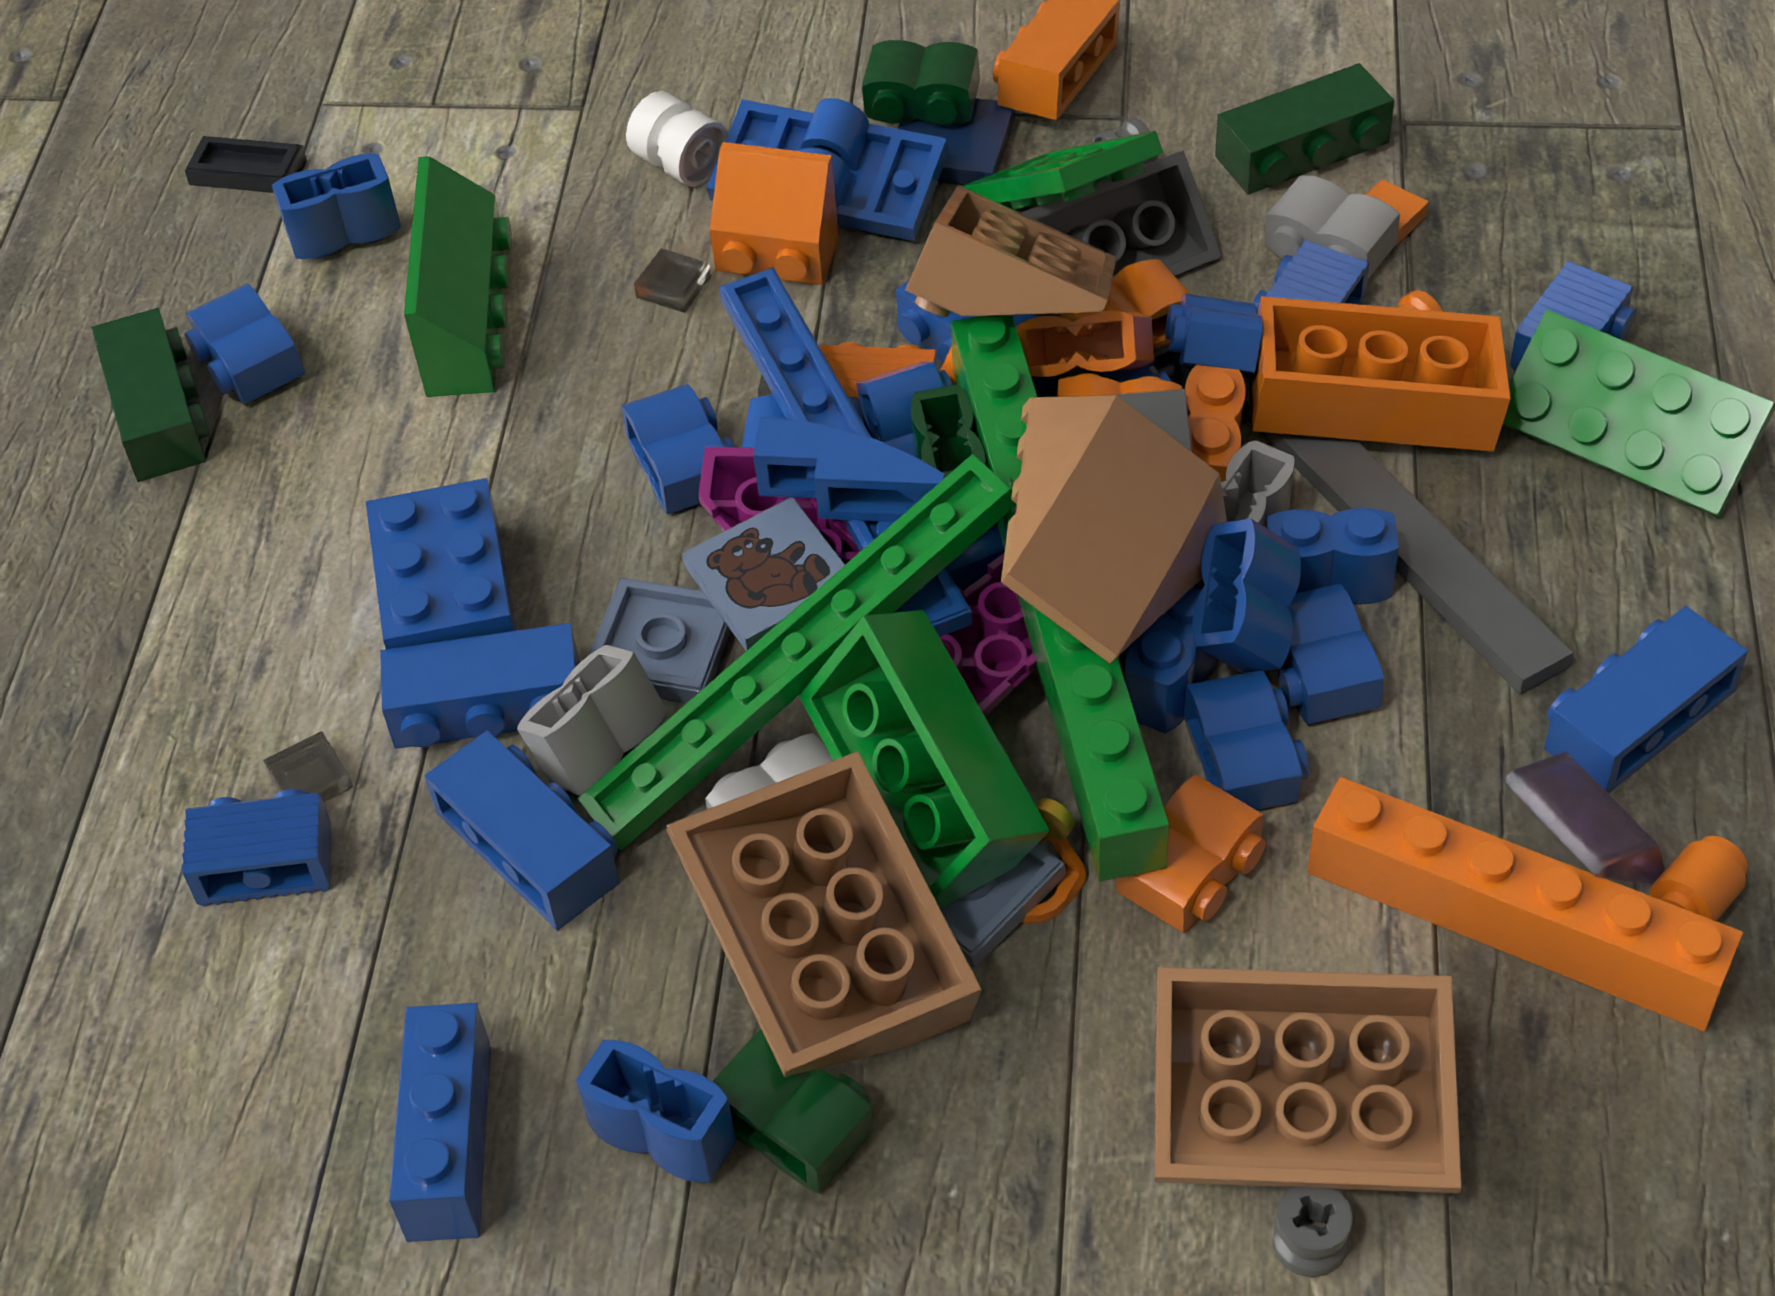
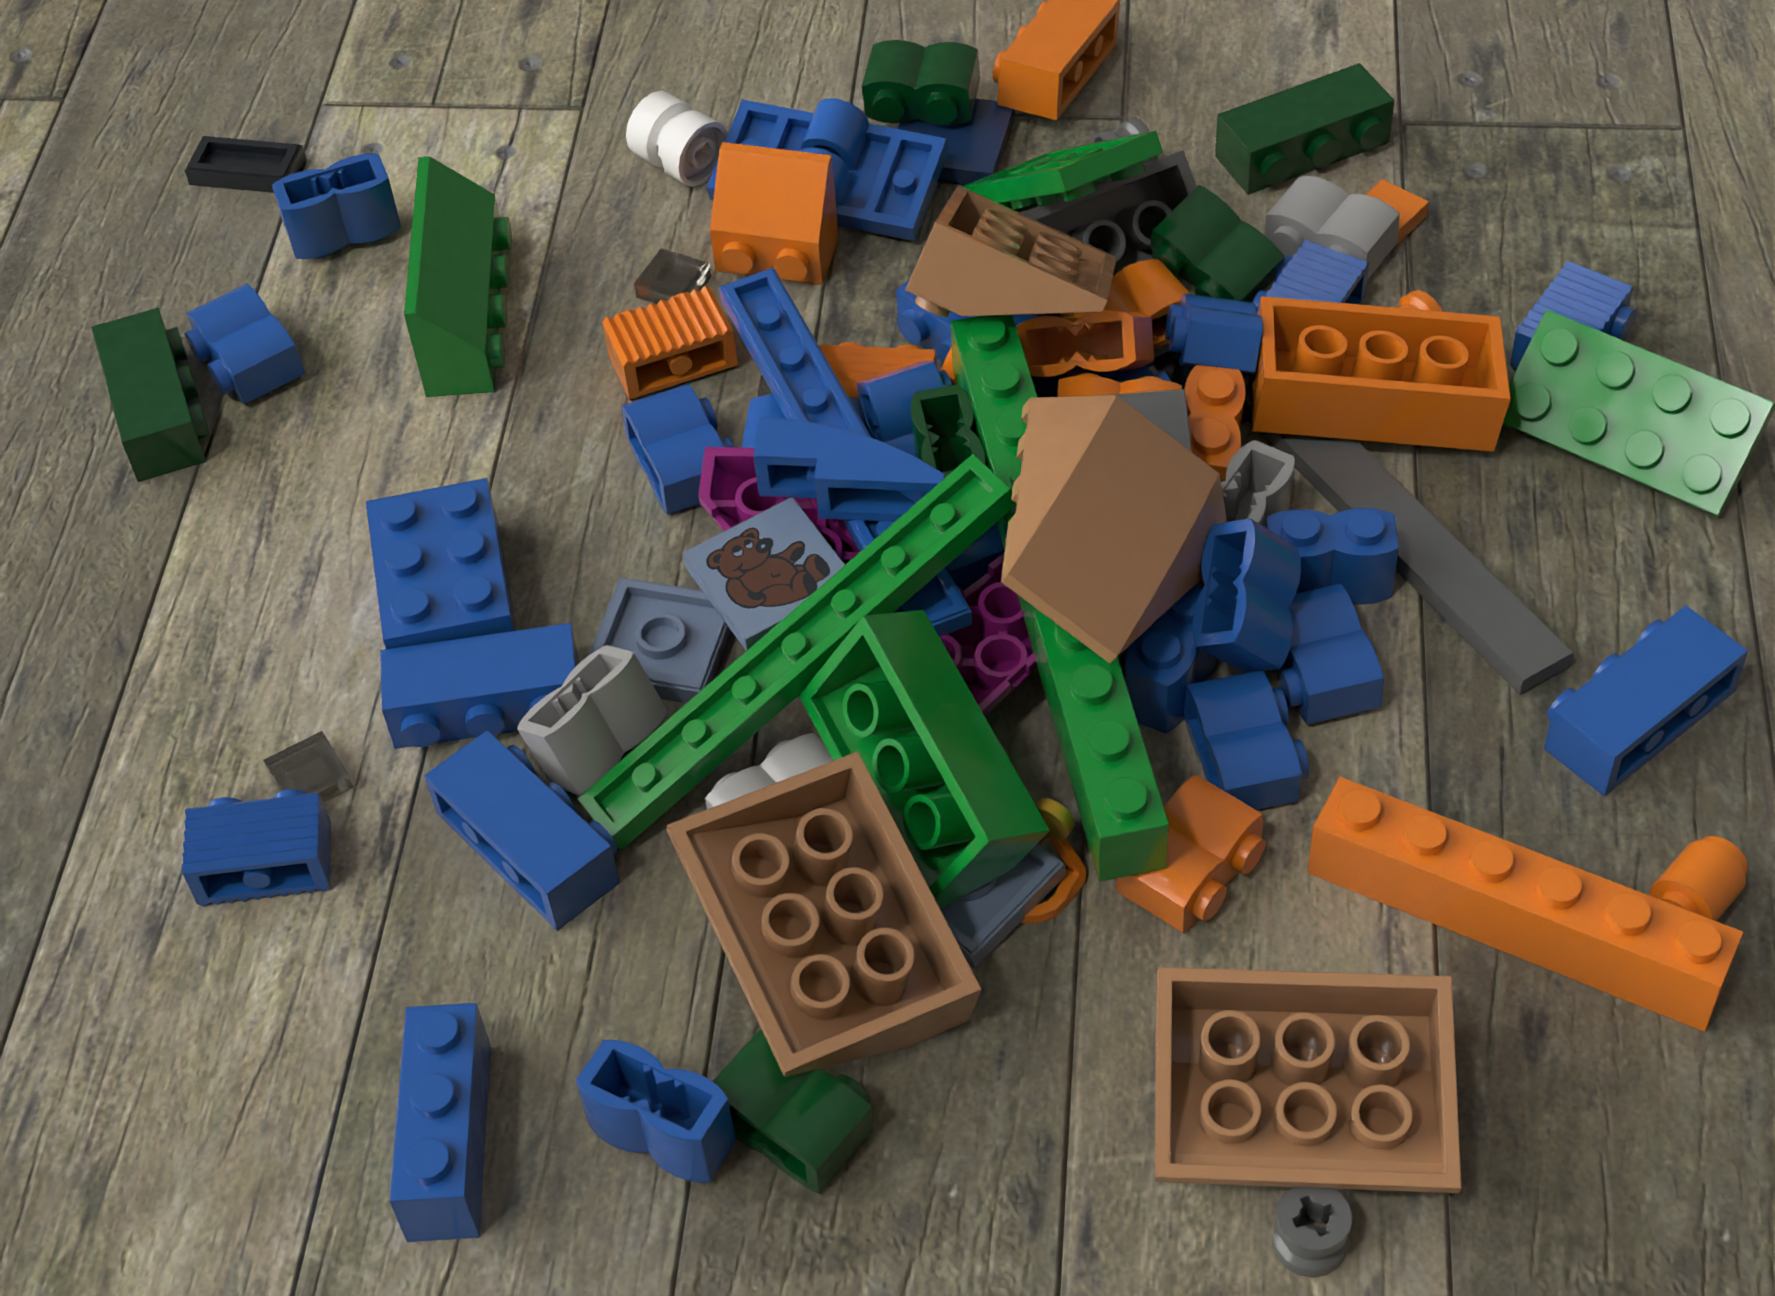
clear purple slope [1504,752,1665,885] -> none
none -> orange brick [602,286,738,400]
none -> dark green brick [1150,185,1285,303]

